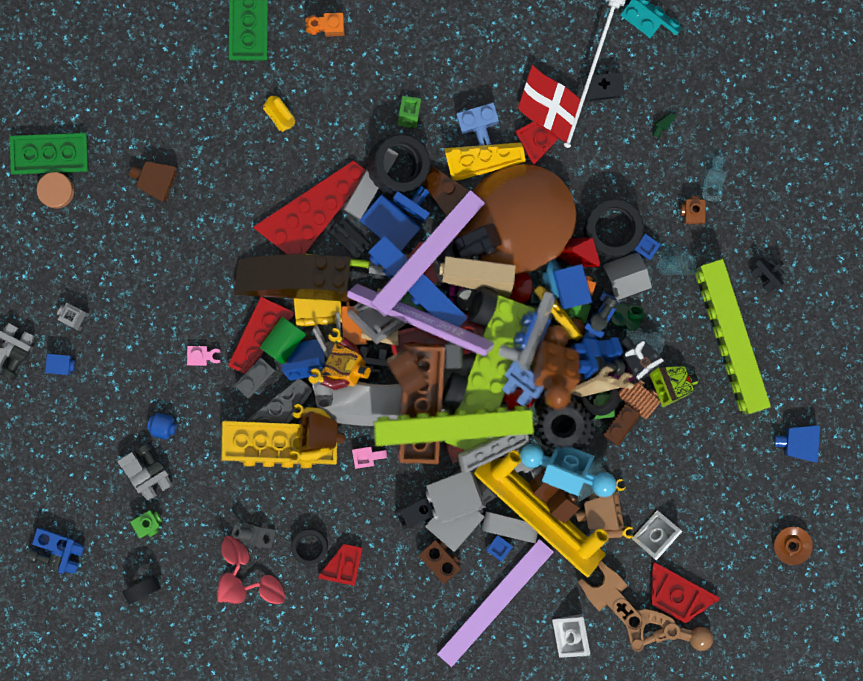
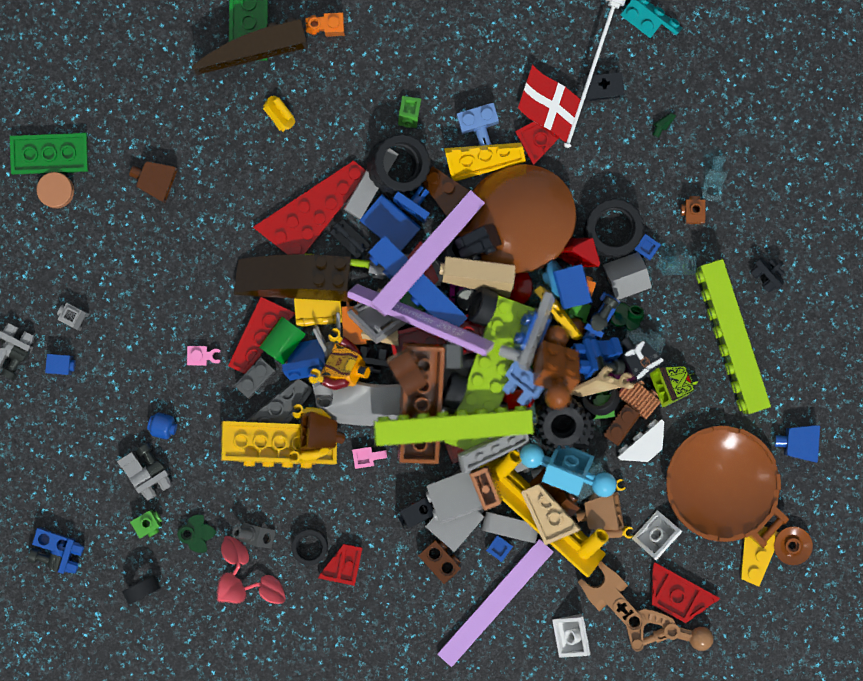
none -> dark green plate [177,515,216,553]
none -> dark brown slope [192,18,308,75]
none -> nougat brick [469,465,503,510]
none -> tan wing [521,484,581,545]
none -> white slope [617,419,664,462]
none -> dark orange dish [666,426,789,548]
none -> yellow wing [740,526,779,586]

